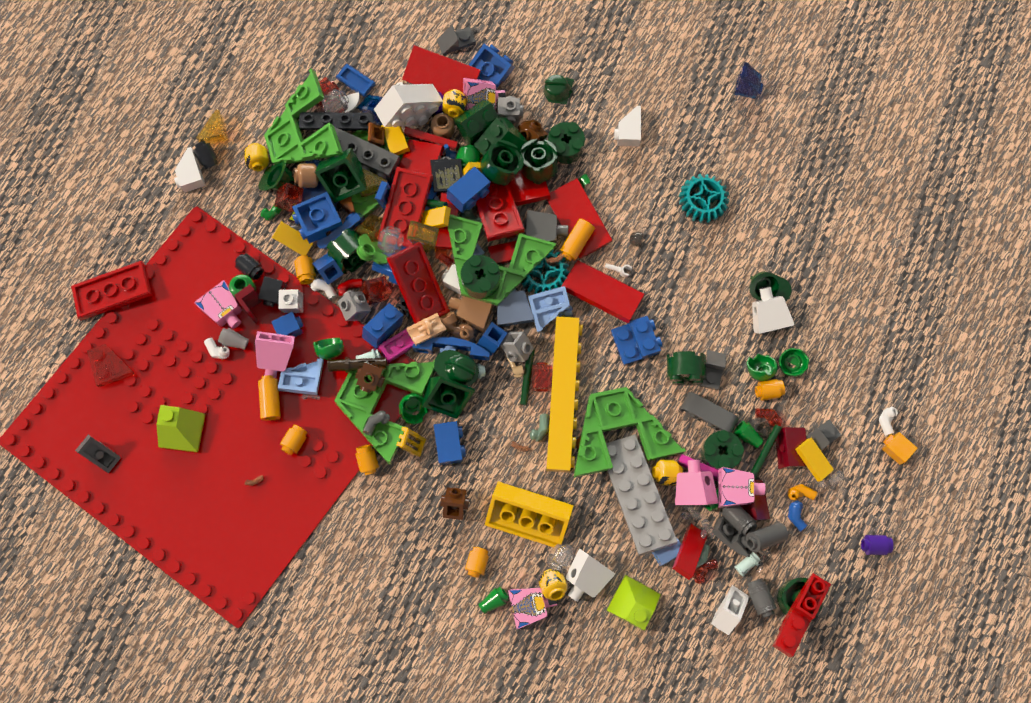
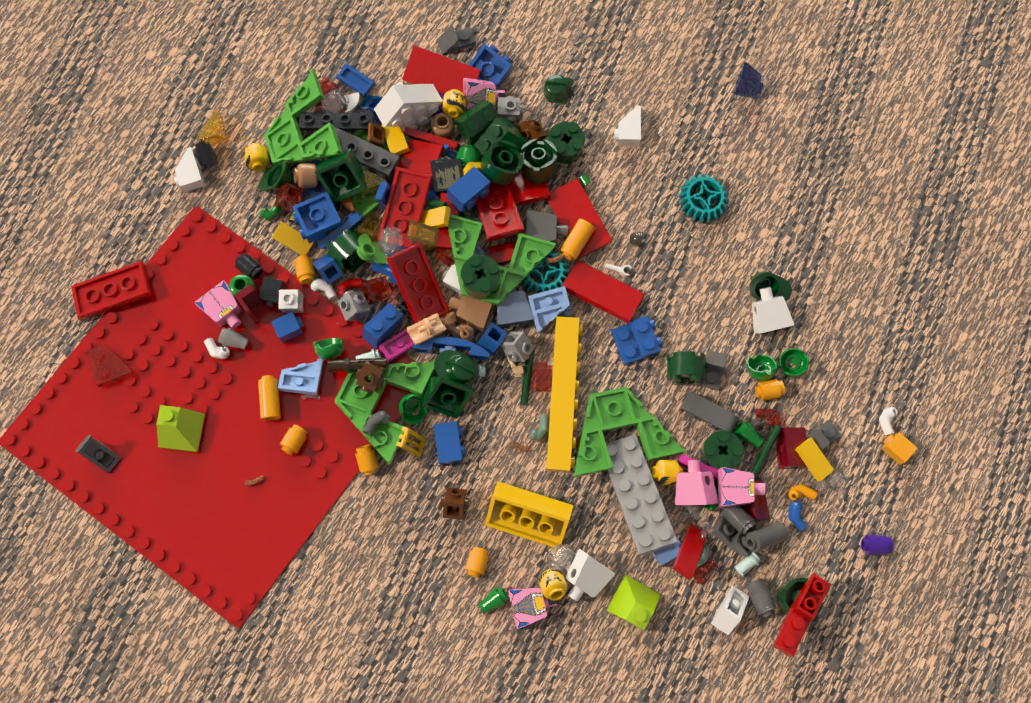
bright pink torso [255,331,295,378] -> none

